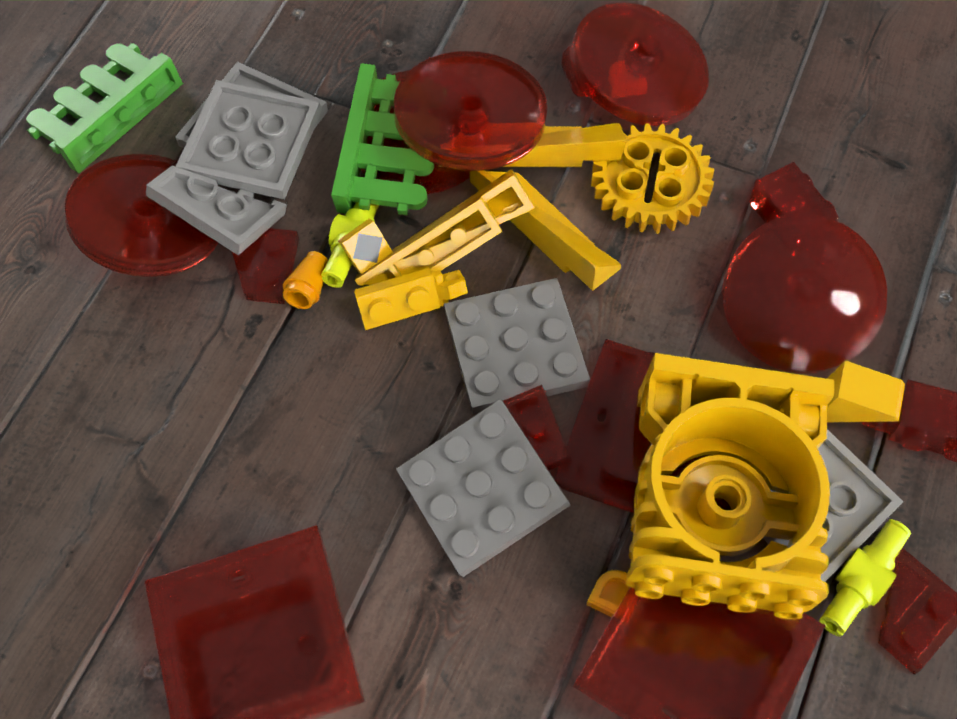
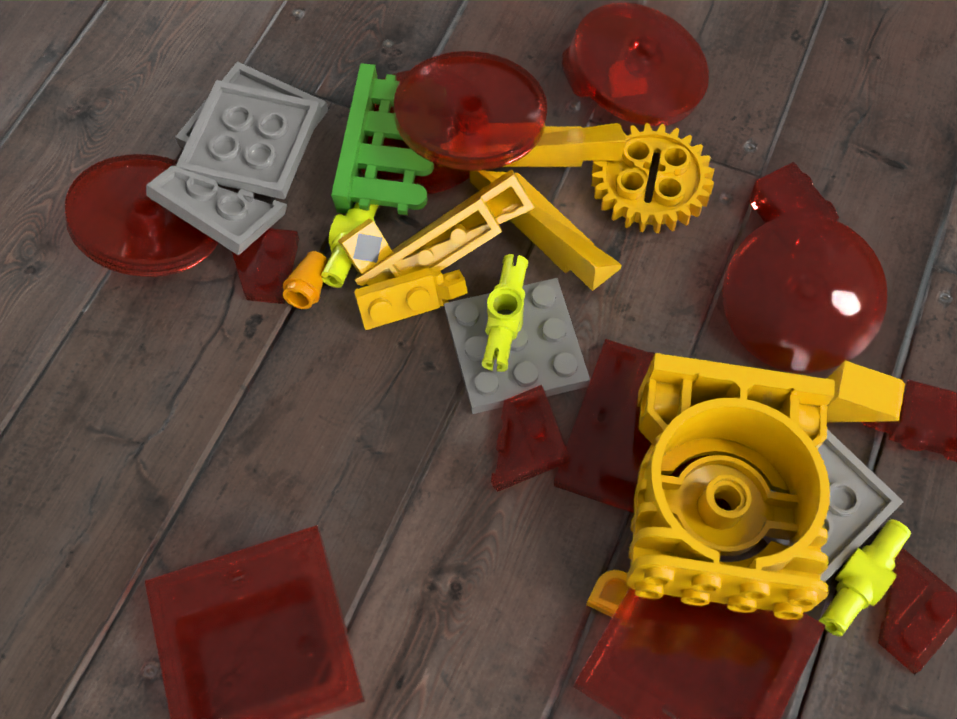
bright green fence [27,43,183,173] -> none
light grey plate [396,399,571,577] -> none
none -> neon yellow pin [481,254,529,372]

